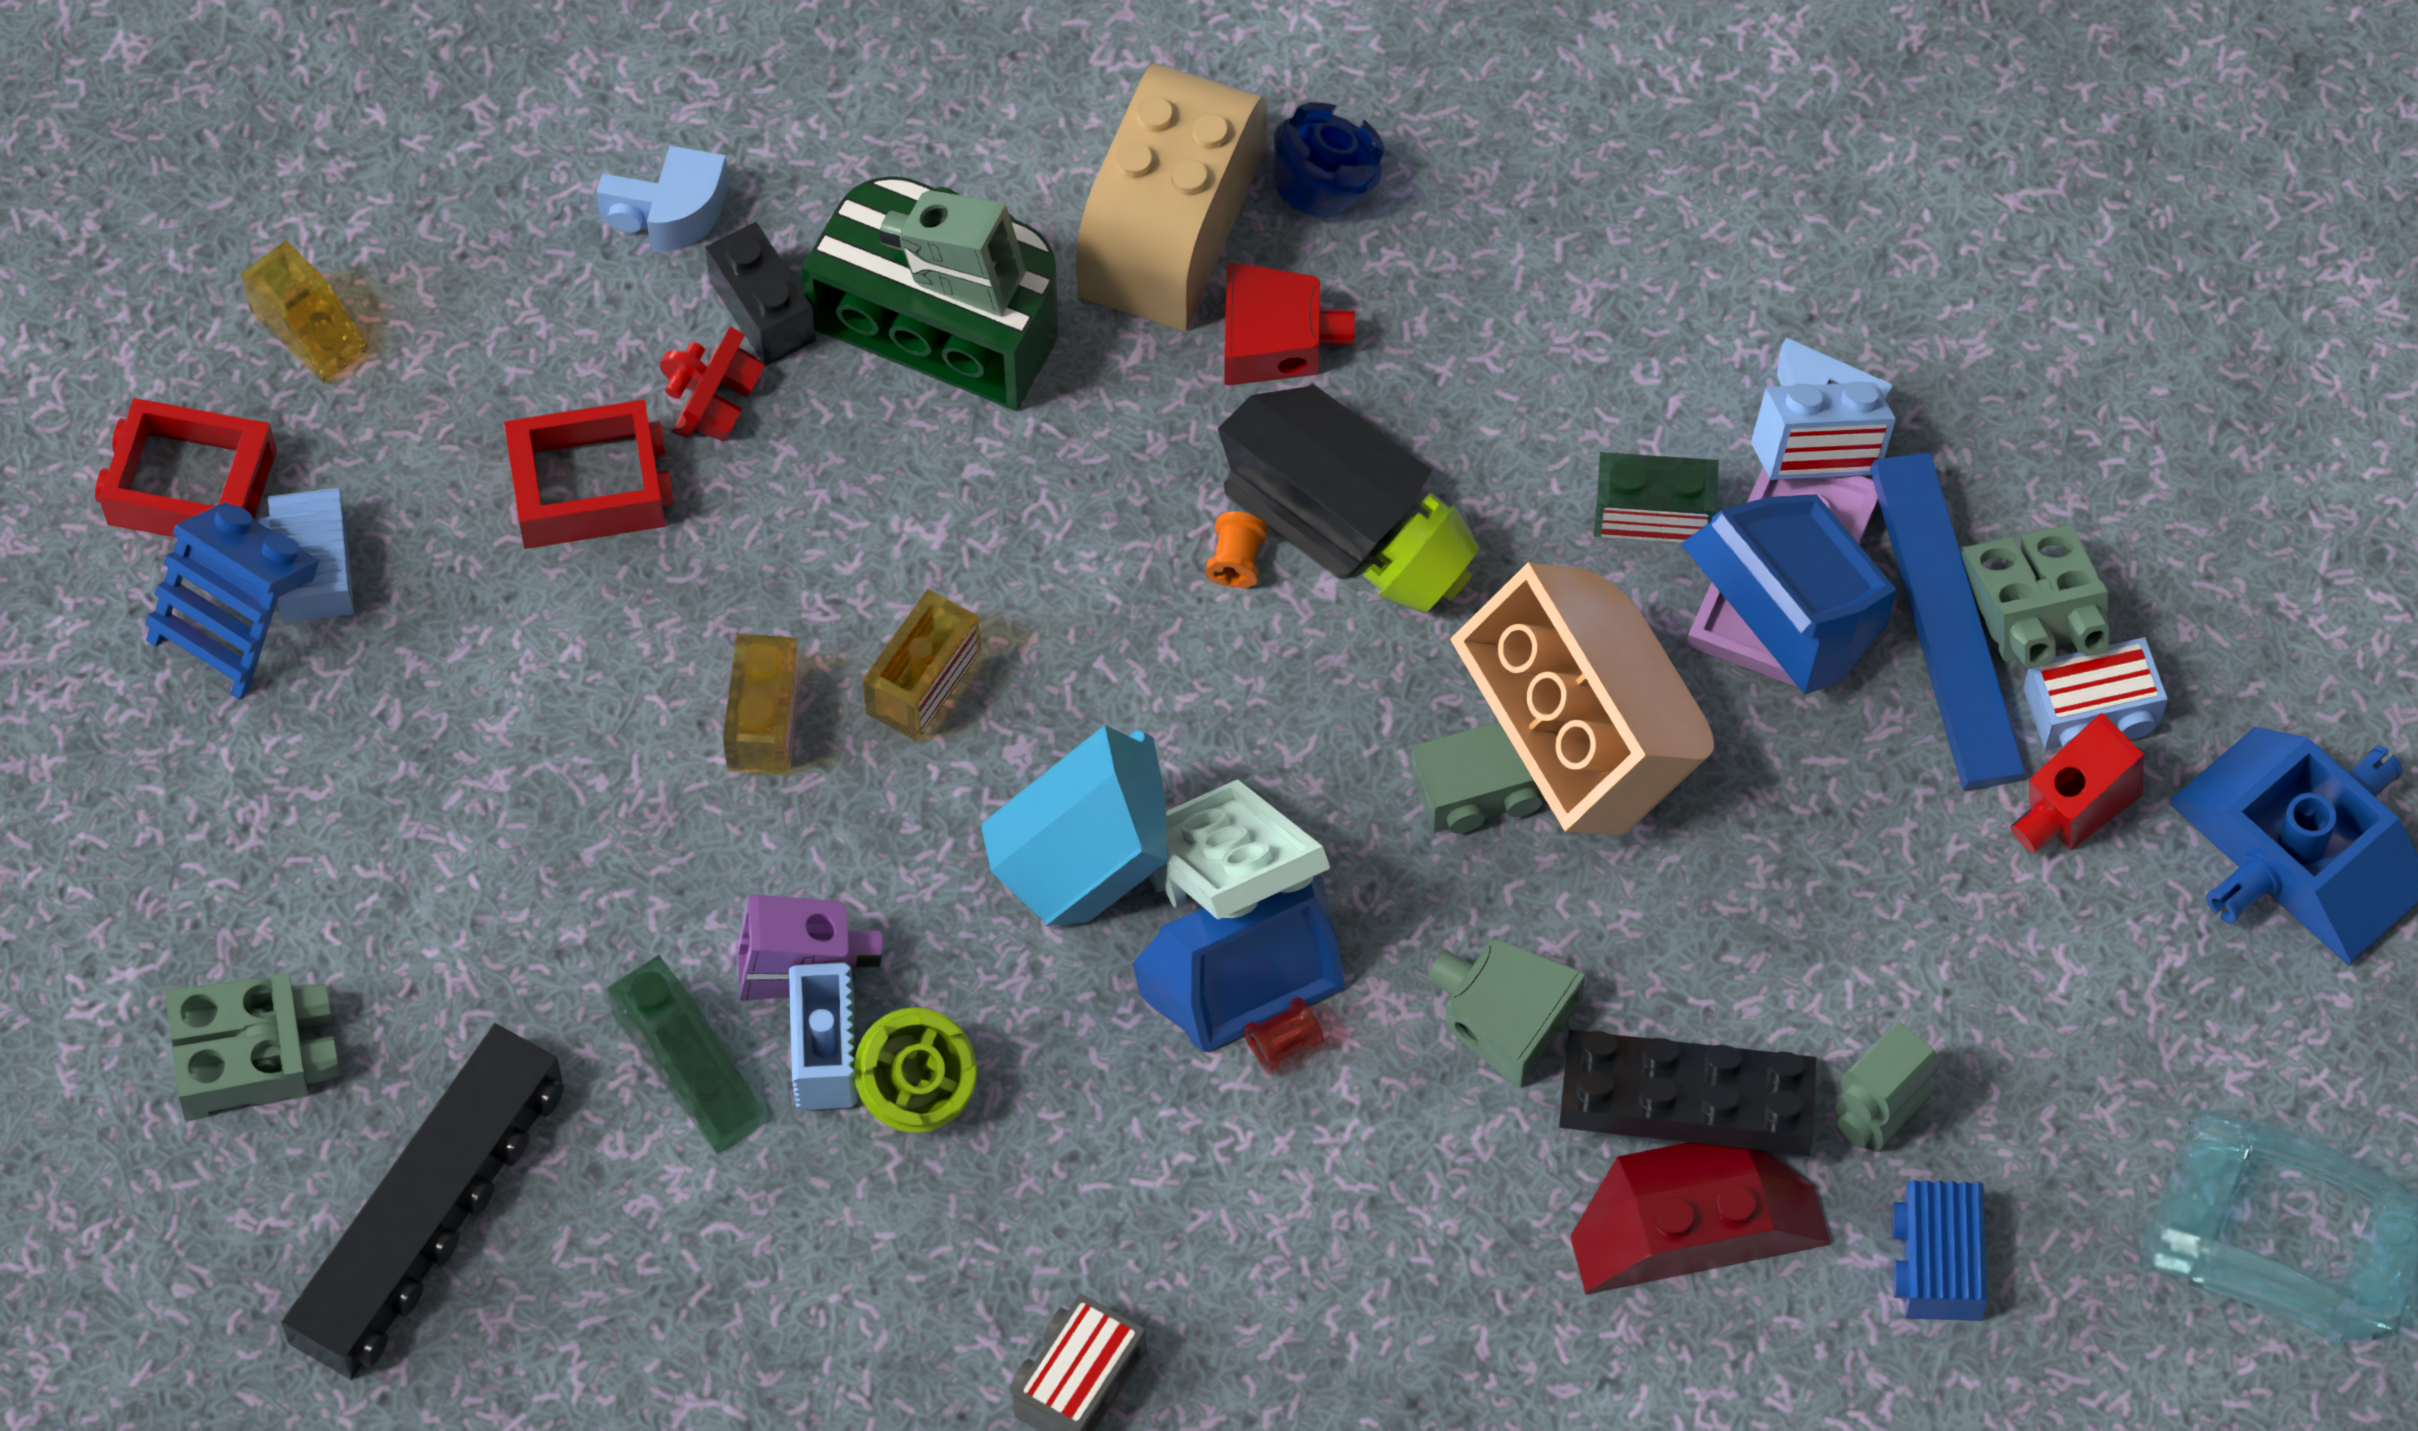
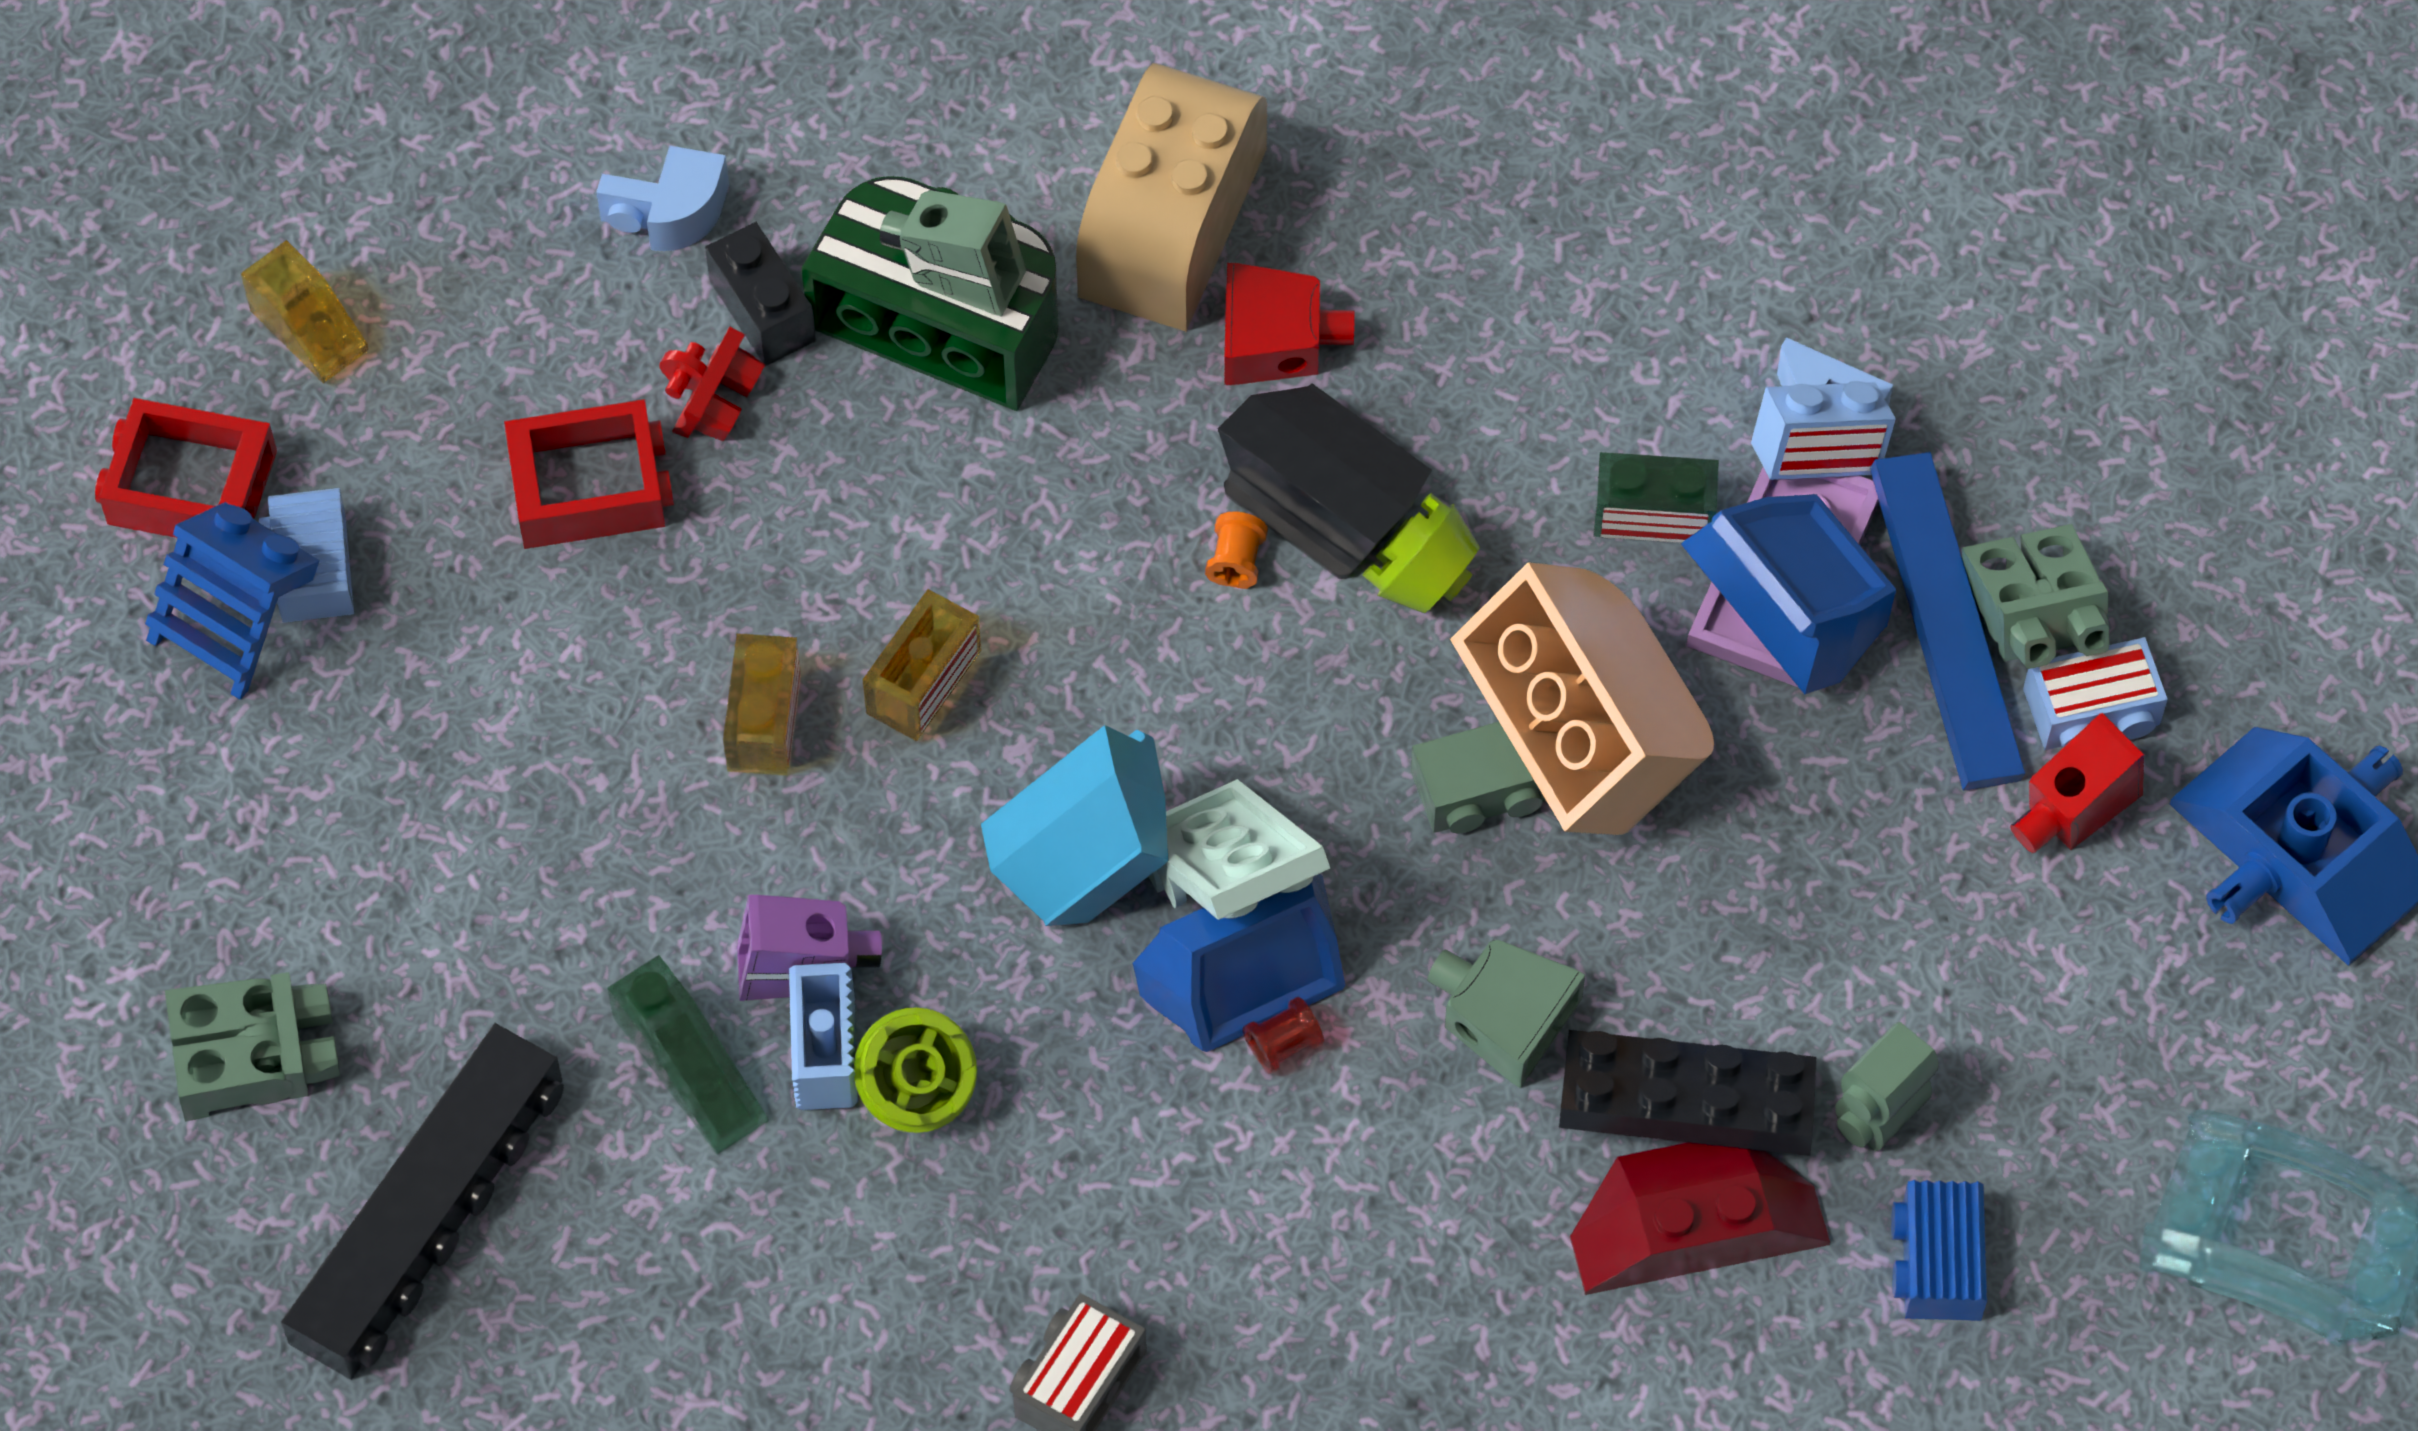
clear blue cone [1273,102,1385,217] -> none

